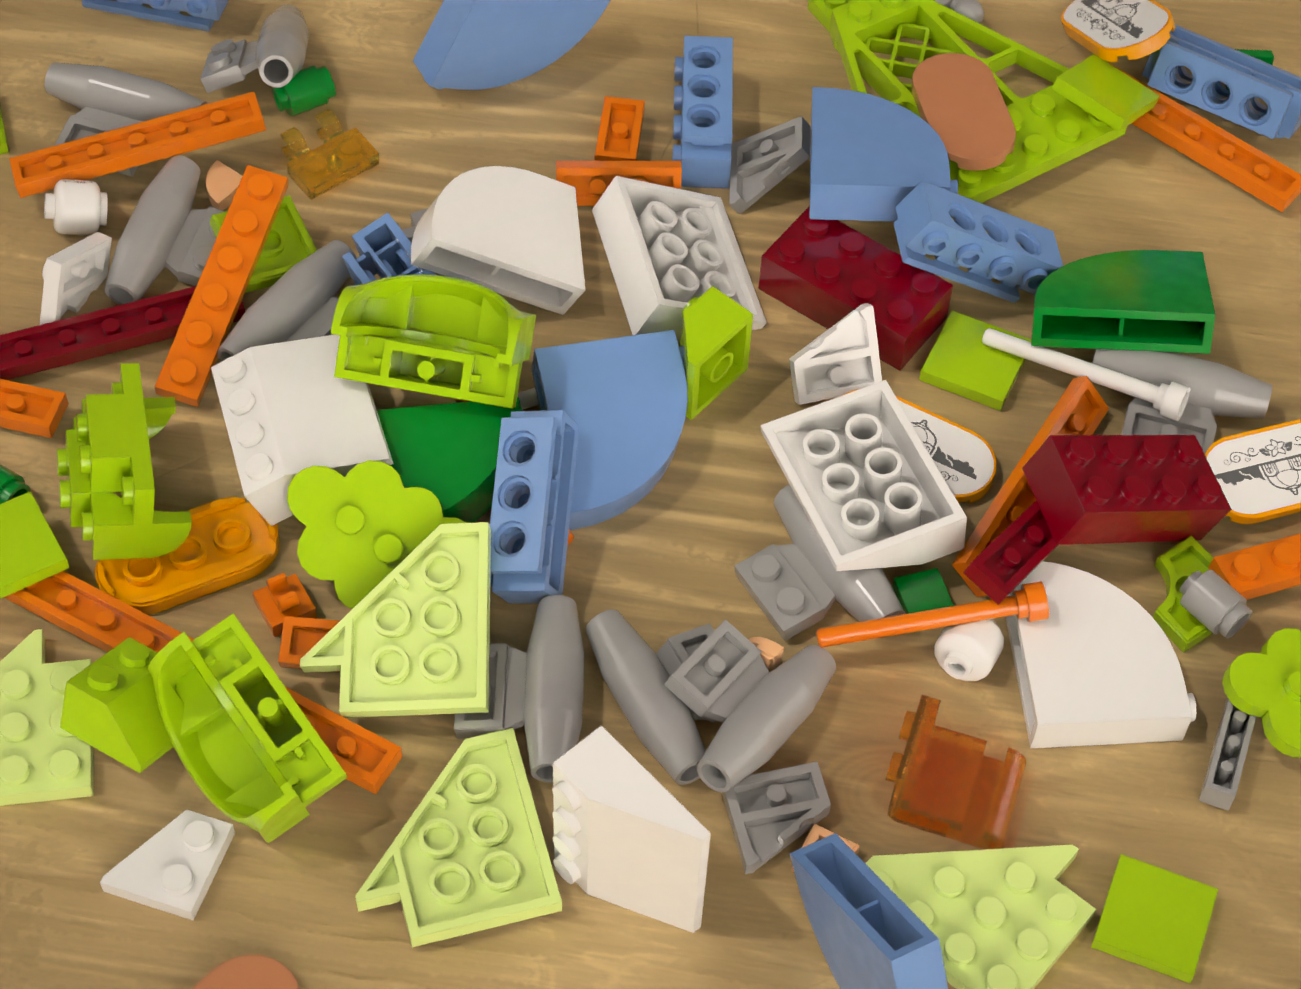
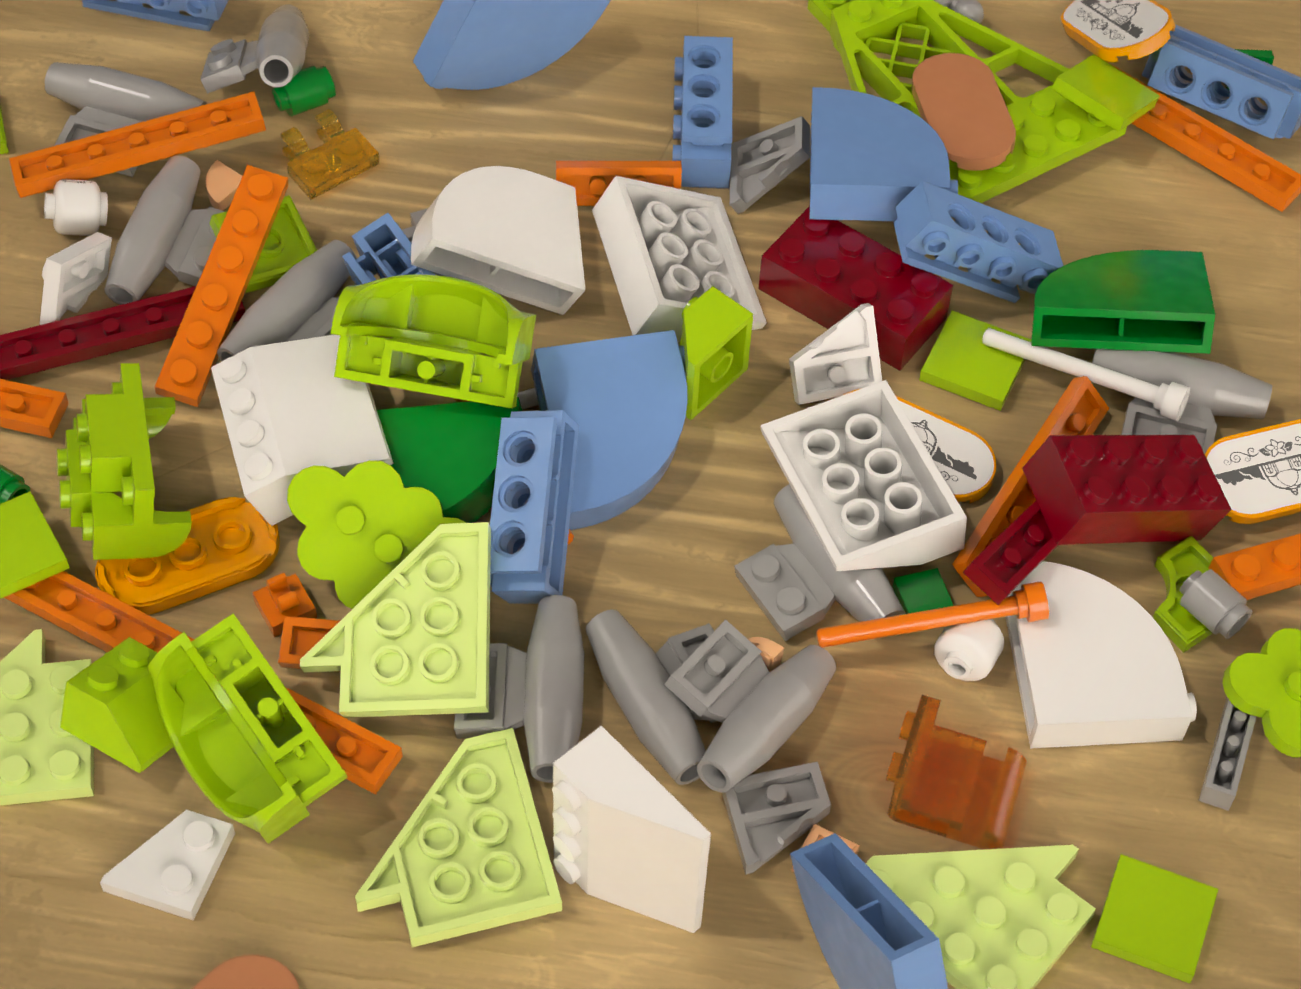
orange plate [595,96,645,161] -> none

